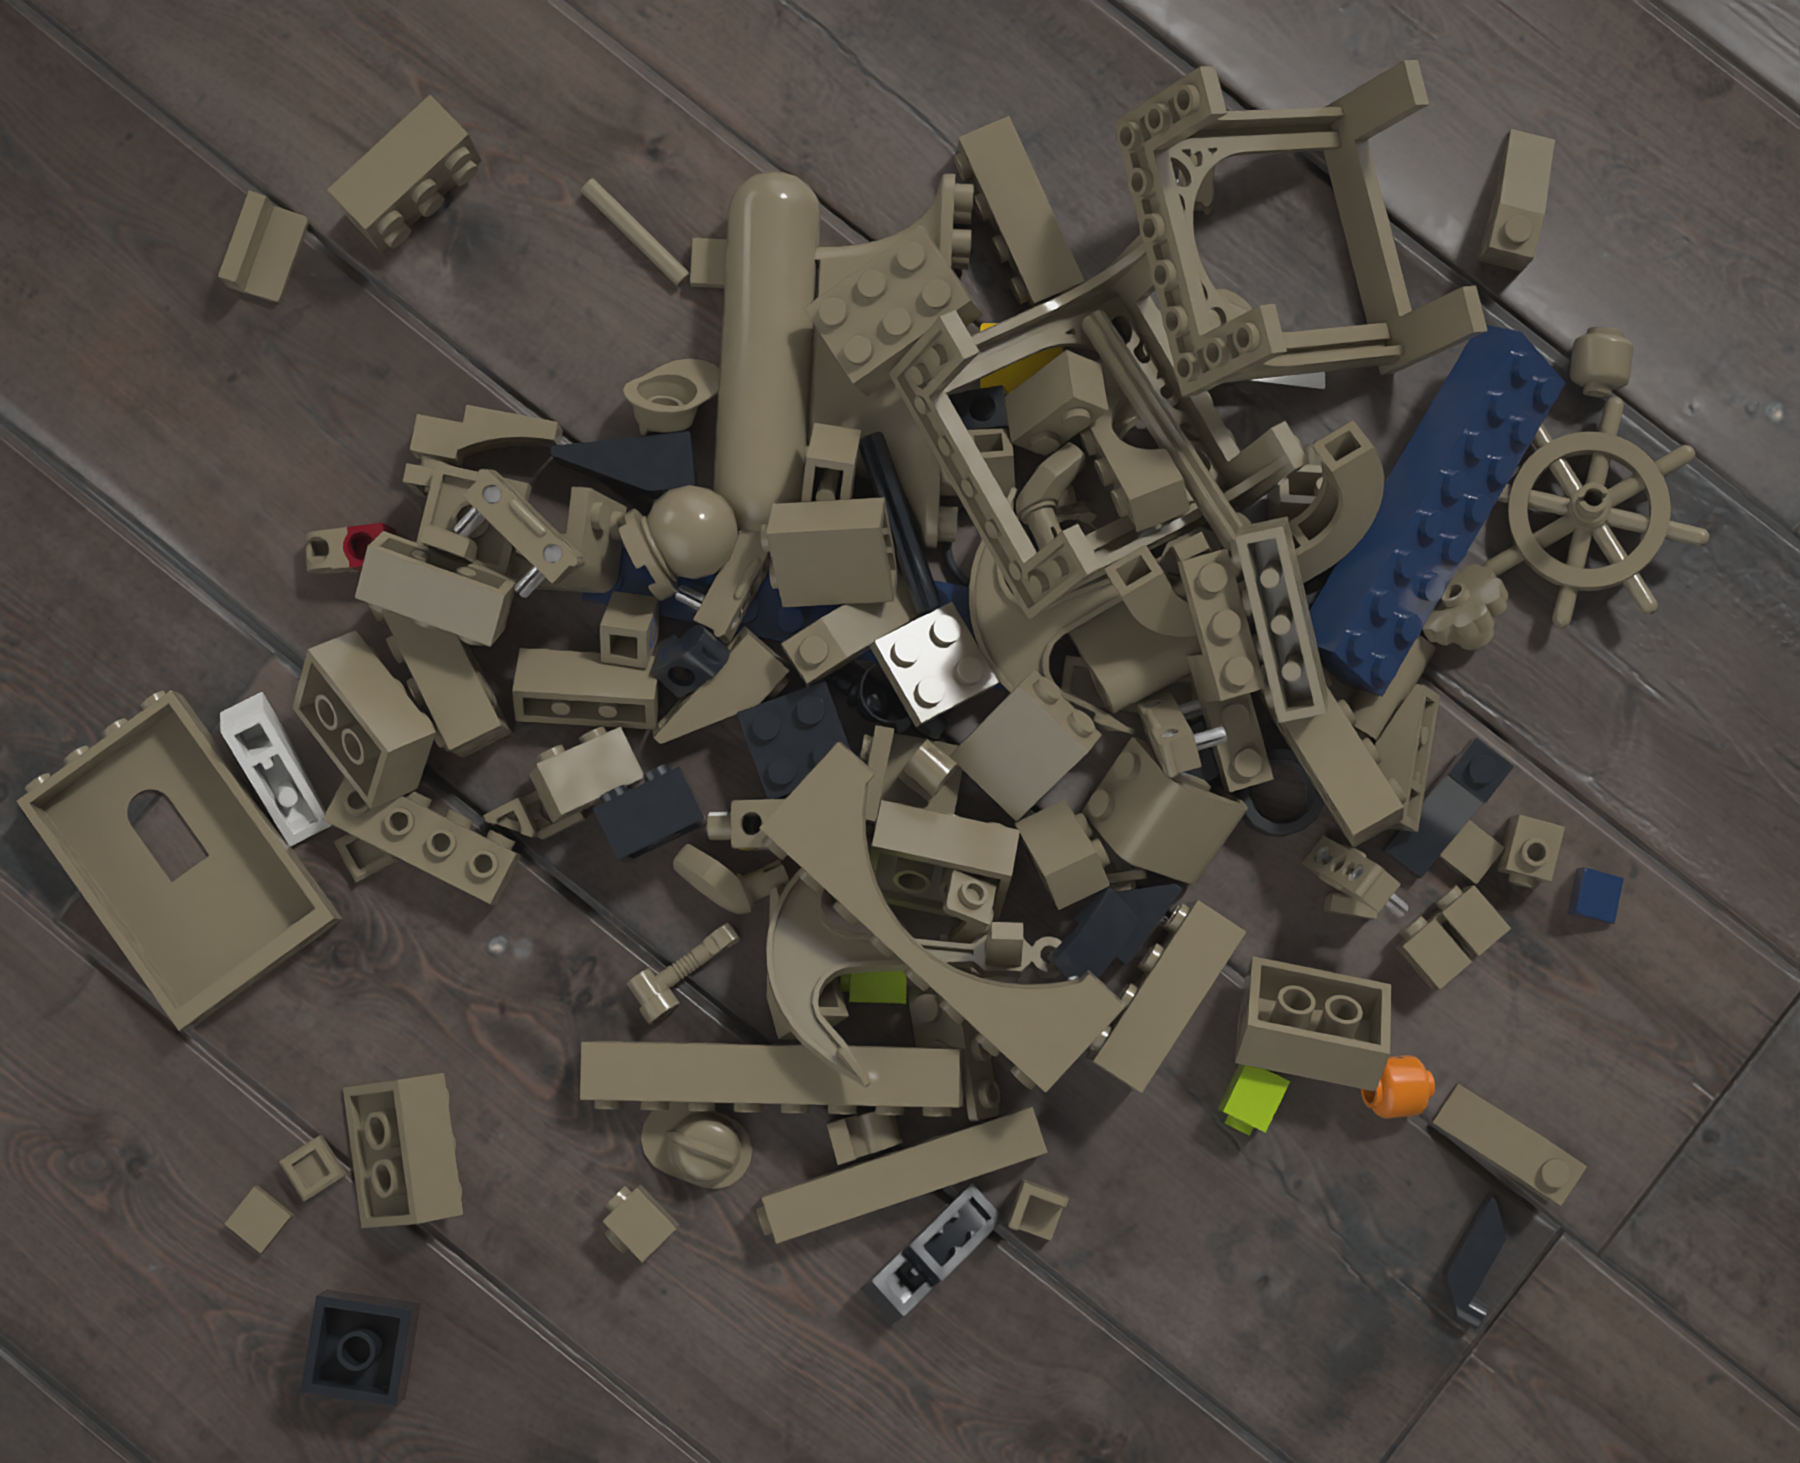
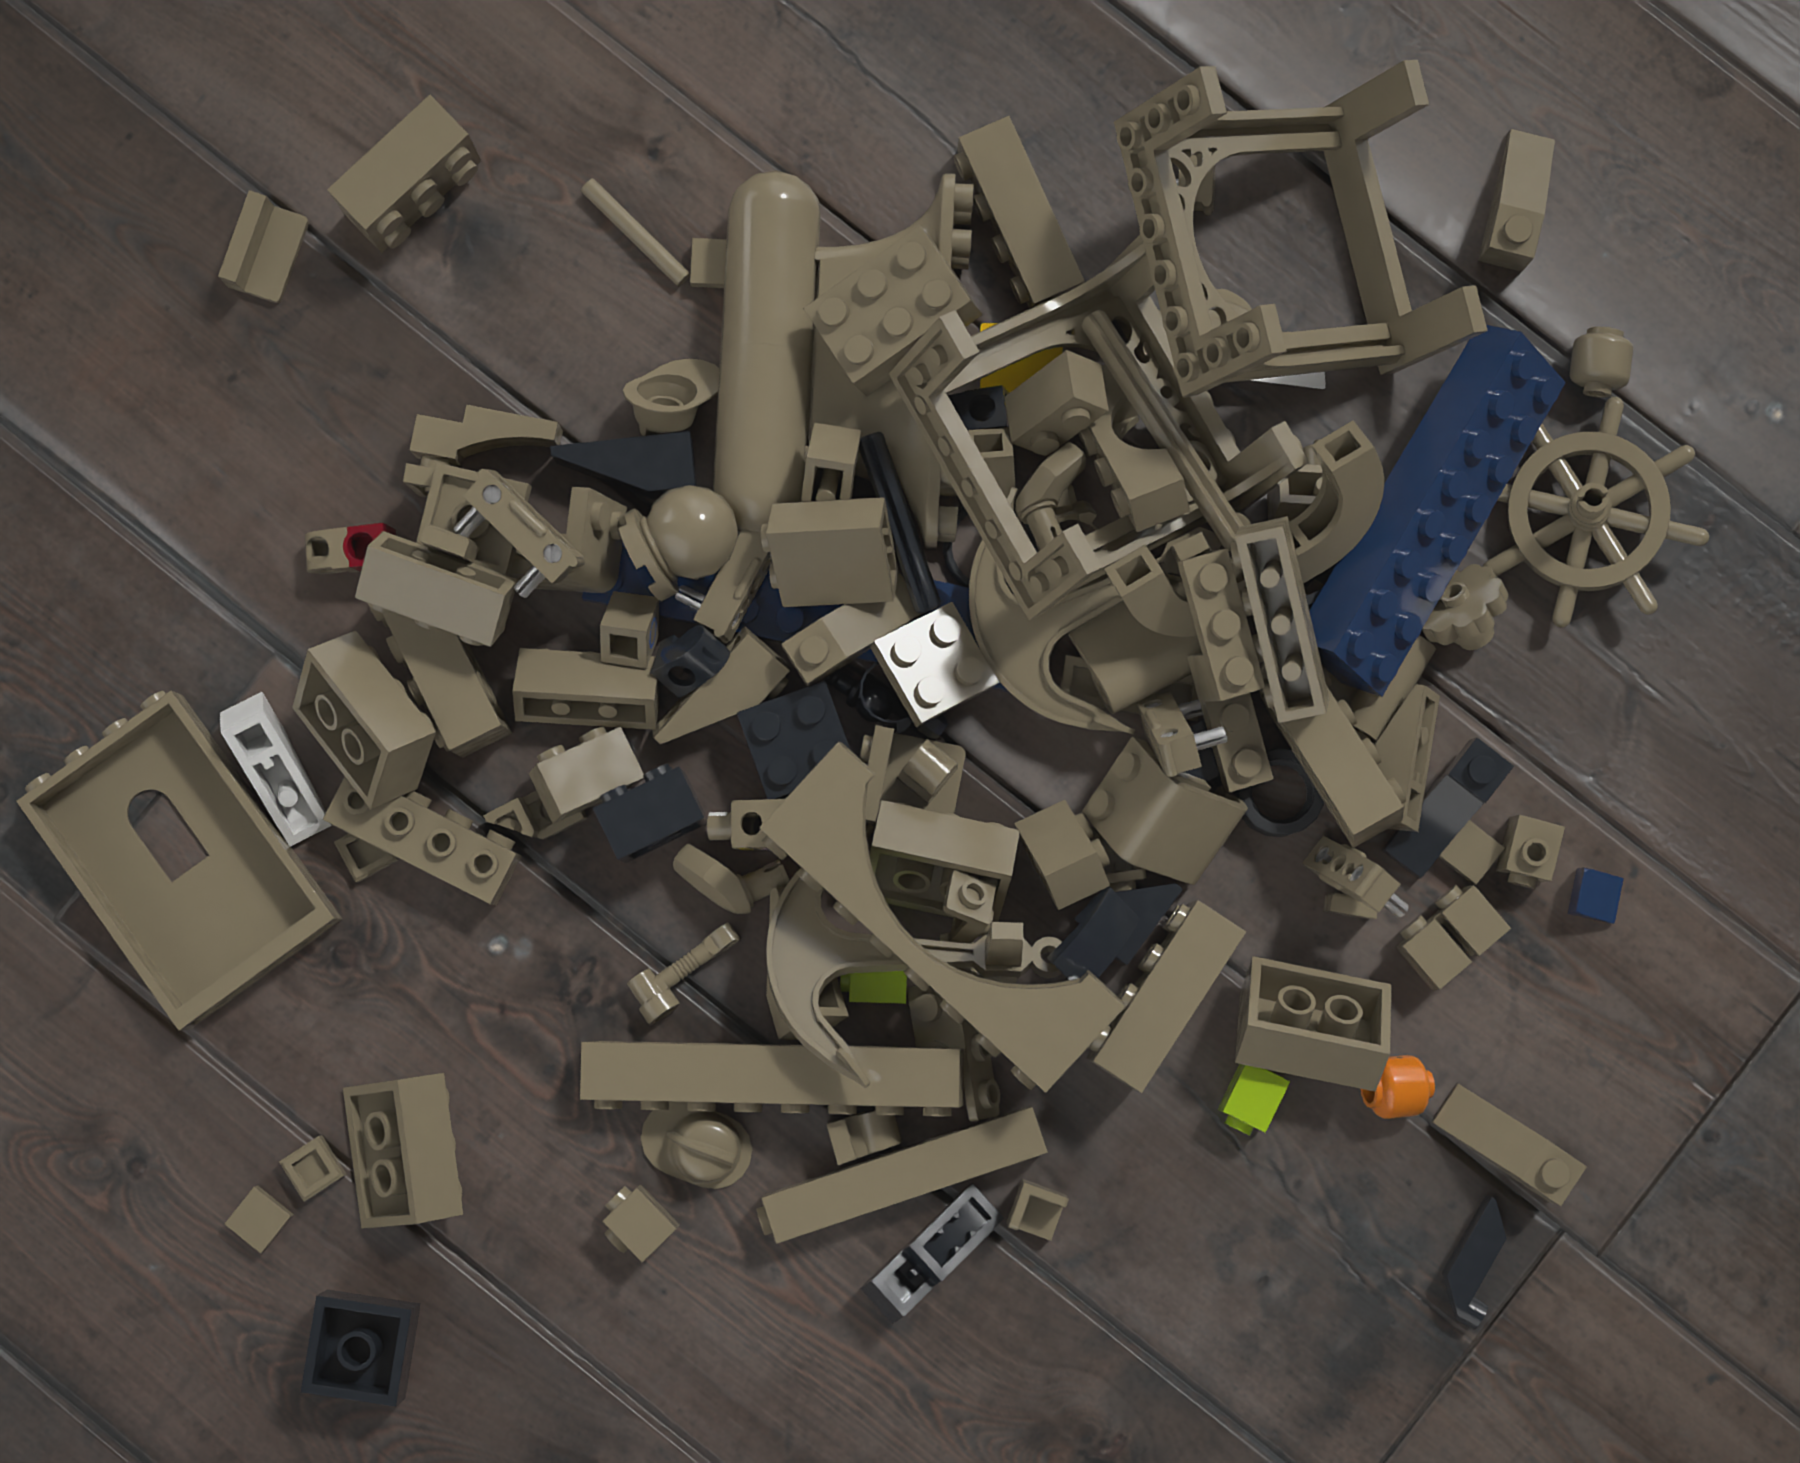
dark tan brick [949,669,1102,822] -> none

